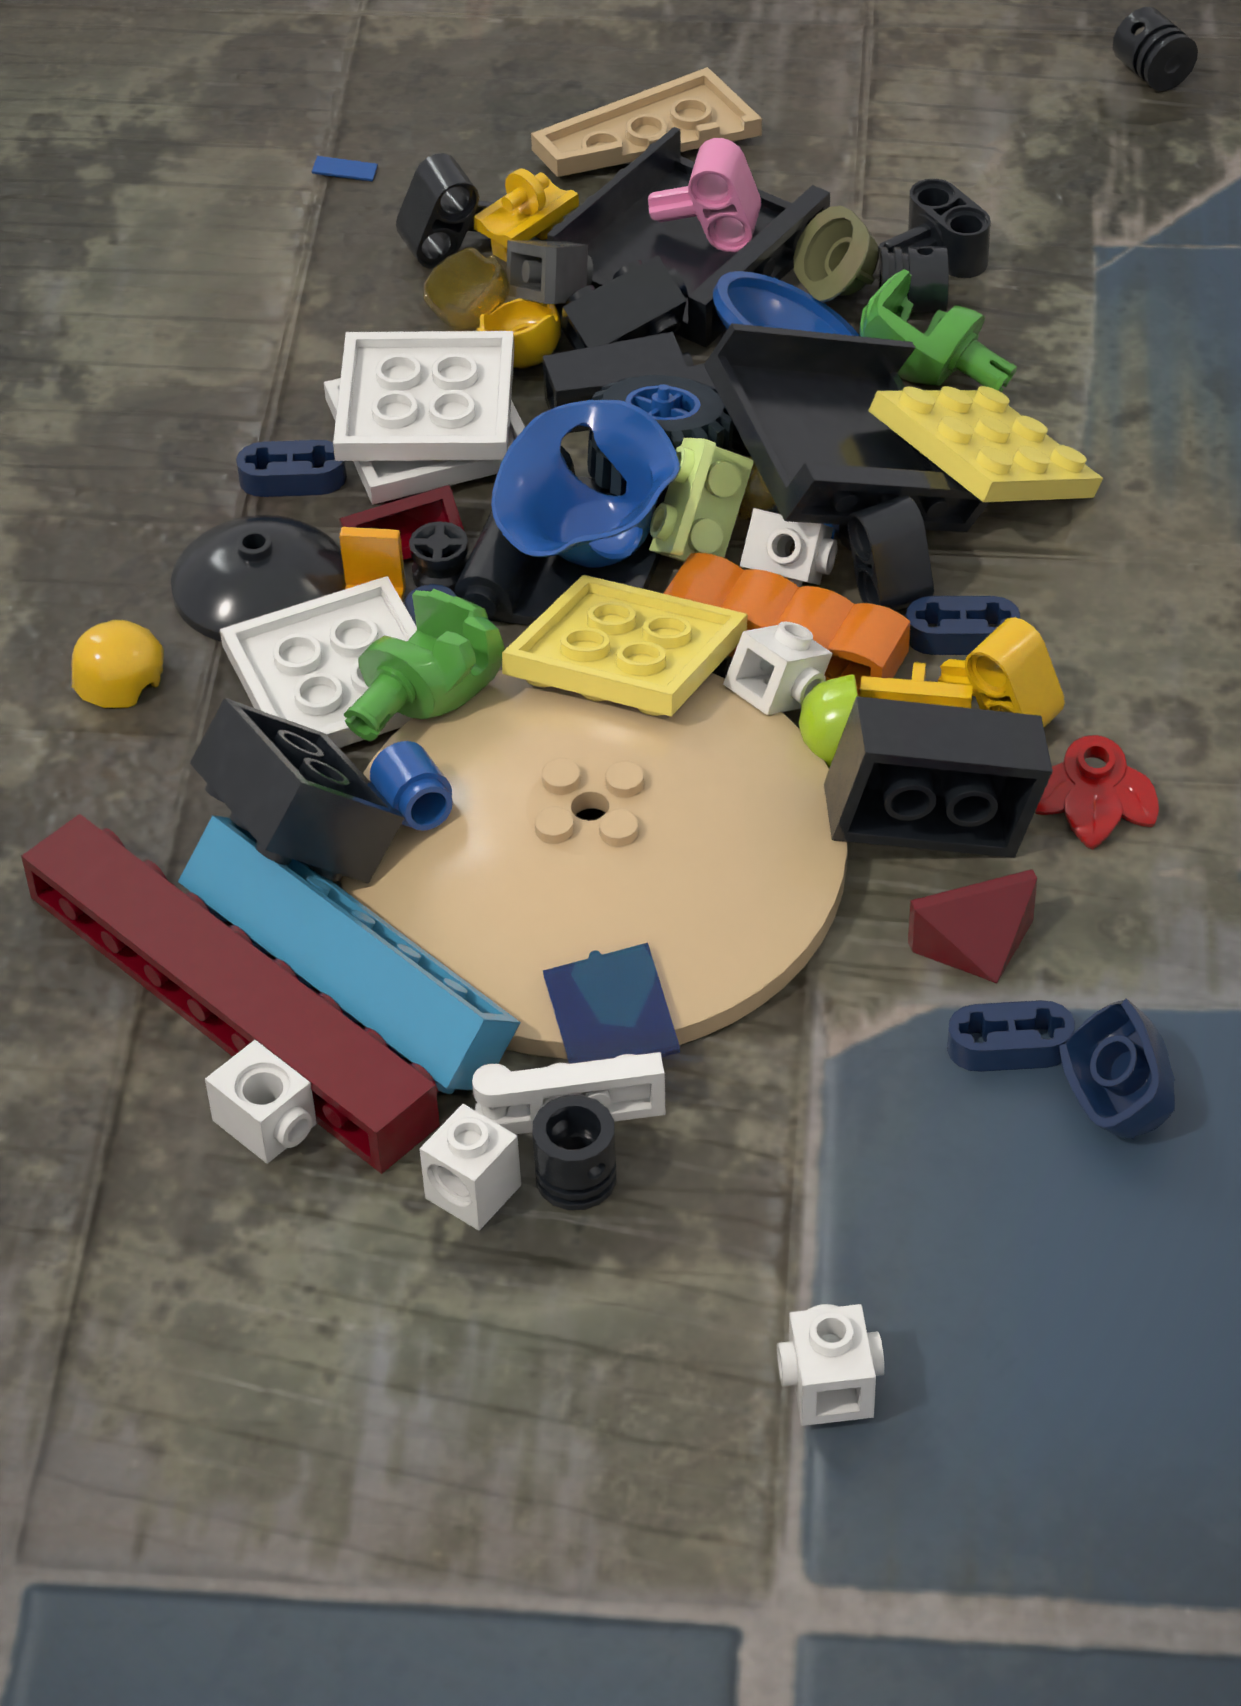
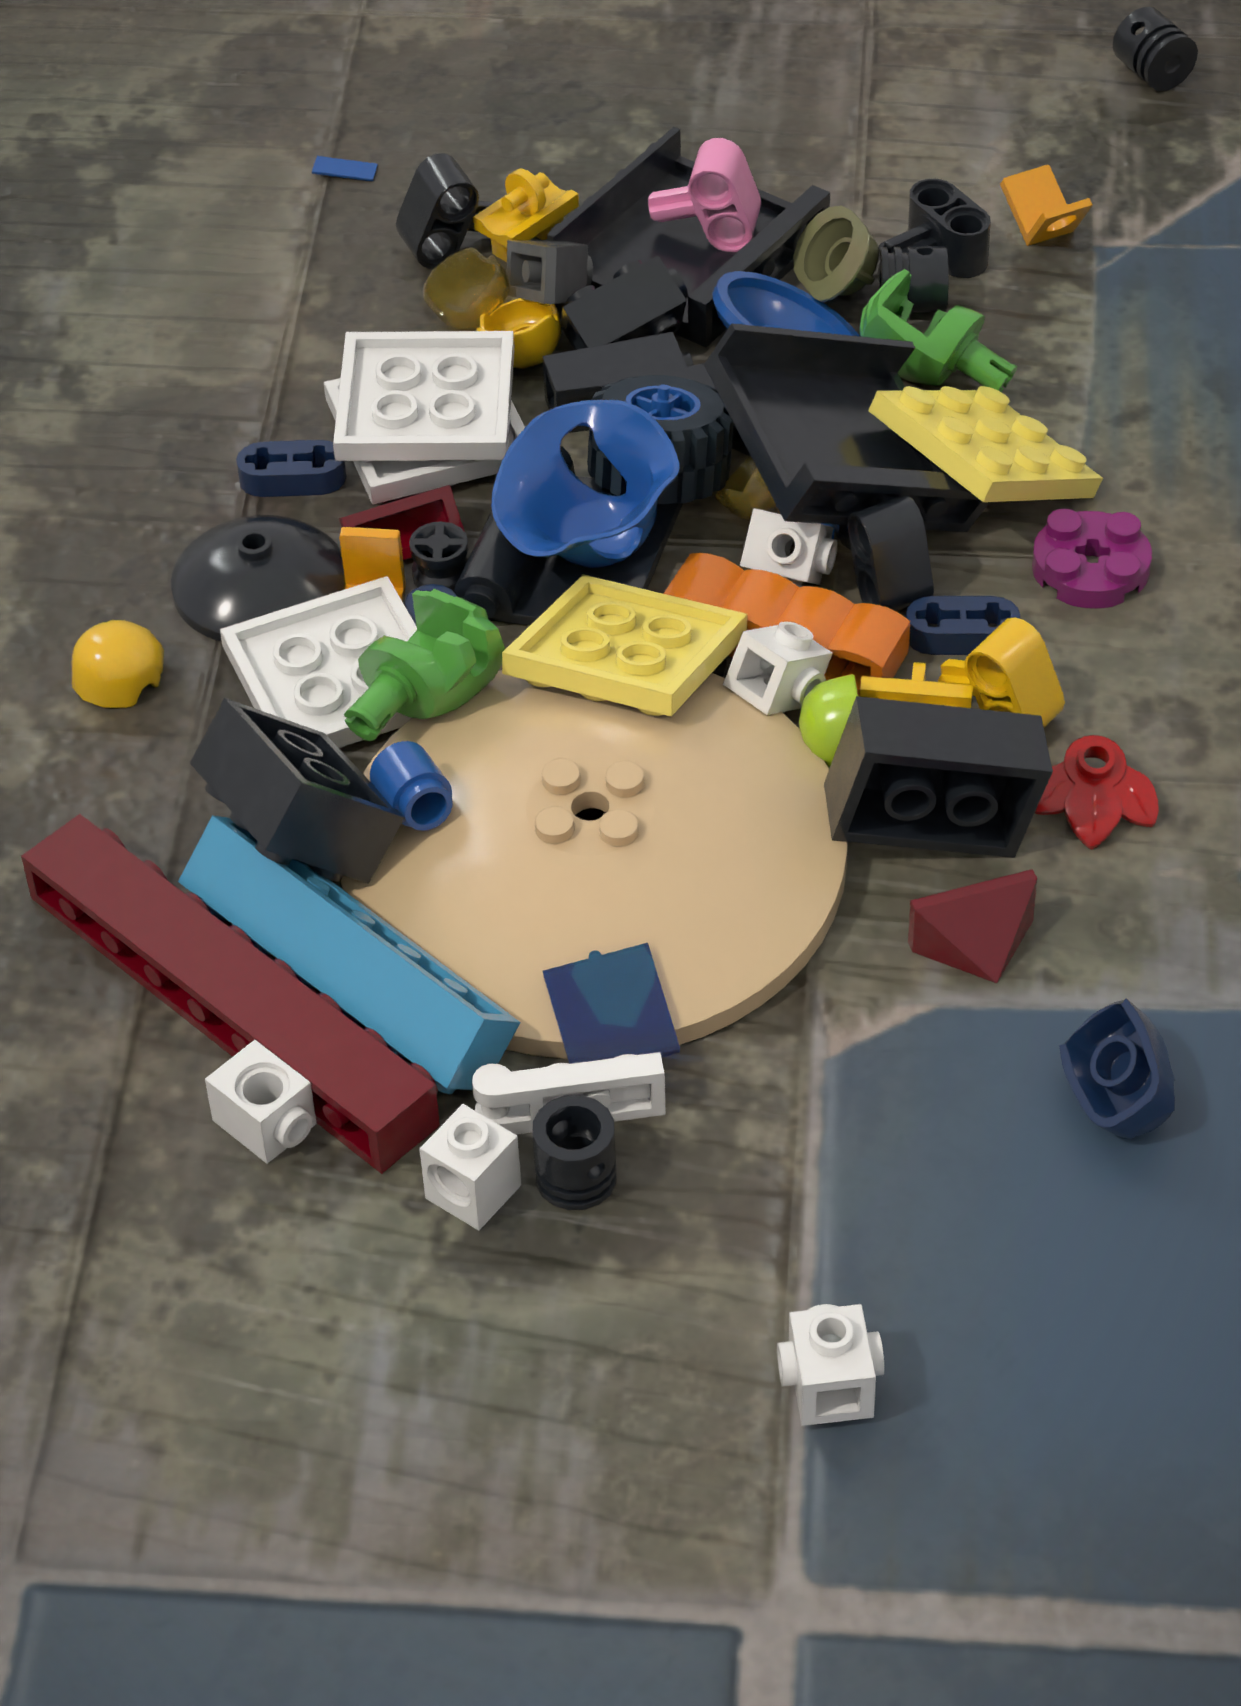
tan wing [531,67,762,177] -> none
yellowish green bracket [649,438,754,562] -> none
dark blue beam [947,1000,1075,1072] -> none
none -> light orange bracket [1000,165,1093,246]
none -> magenta plate [1032,509,1152,609]

